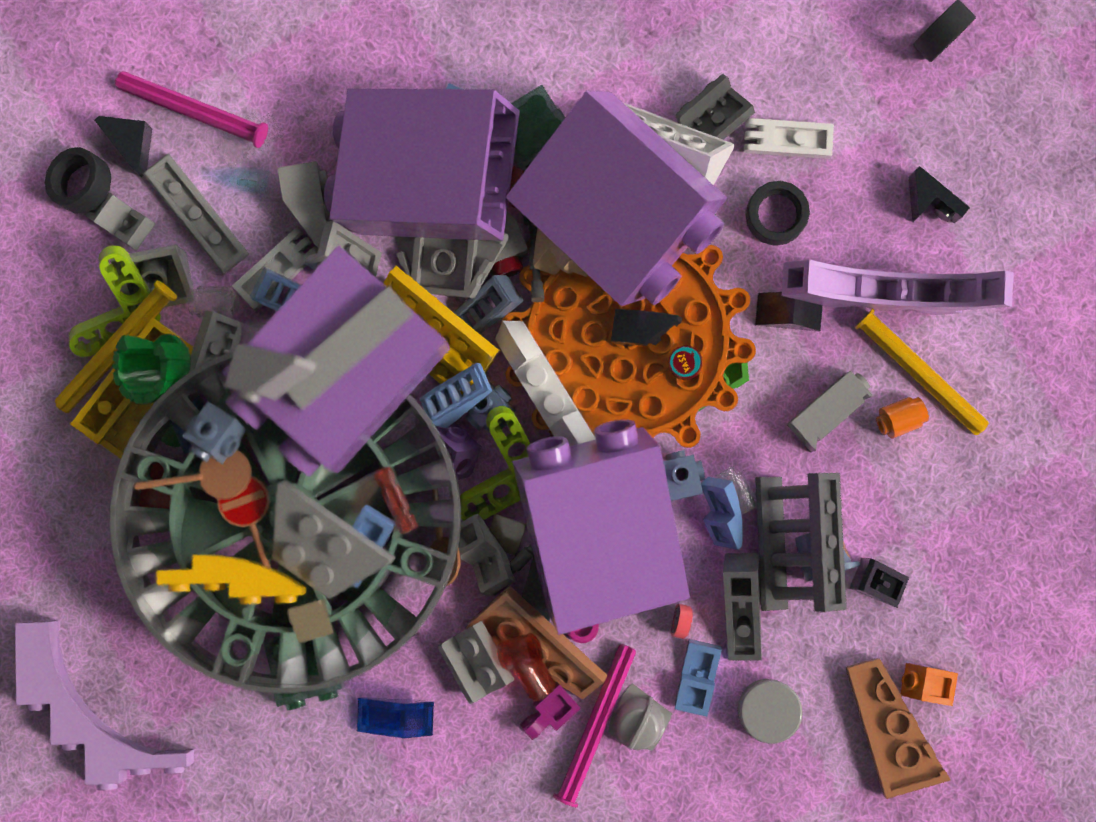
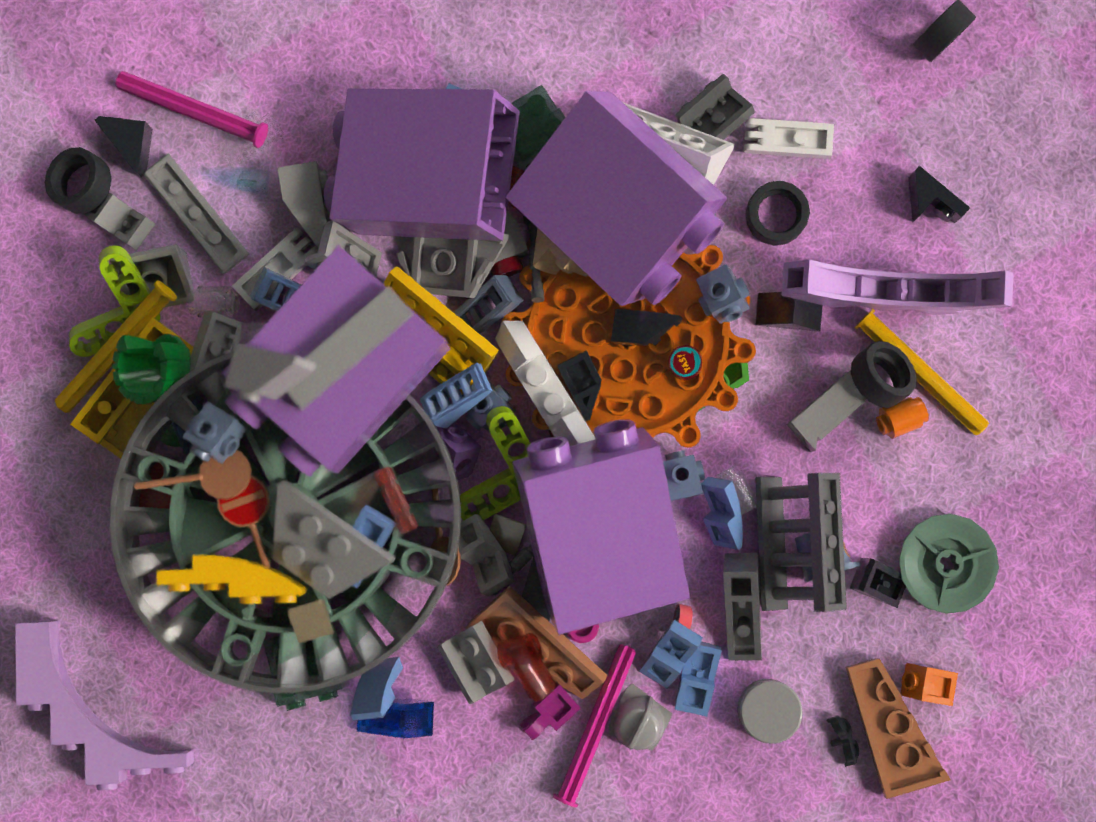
none -> medium blue slope [351,657,403,720]
none -> black slope [557,350,602,421]
none -> medium blue slope [639,620,703,689]
none -> sand blue brick [696,264,750,323]
none -> black piece [826,716,859,767]
none -> black tyre [851,341,916,408]
none -> sand green piece [899,514,999,614]

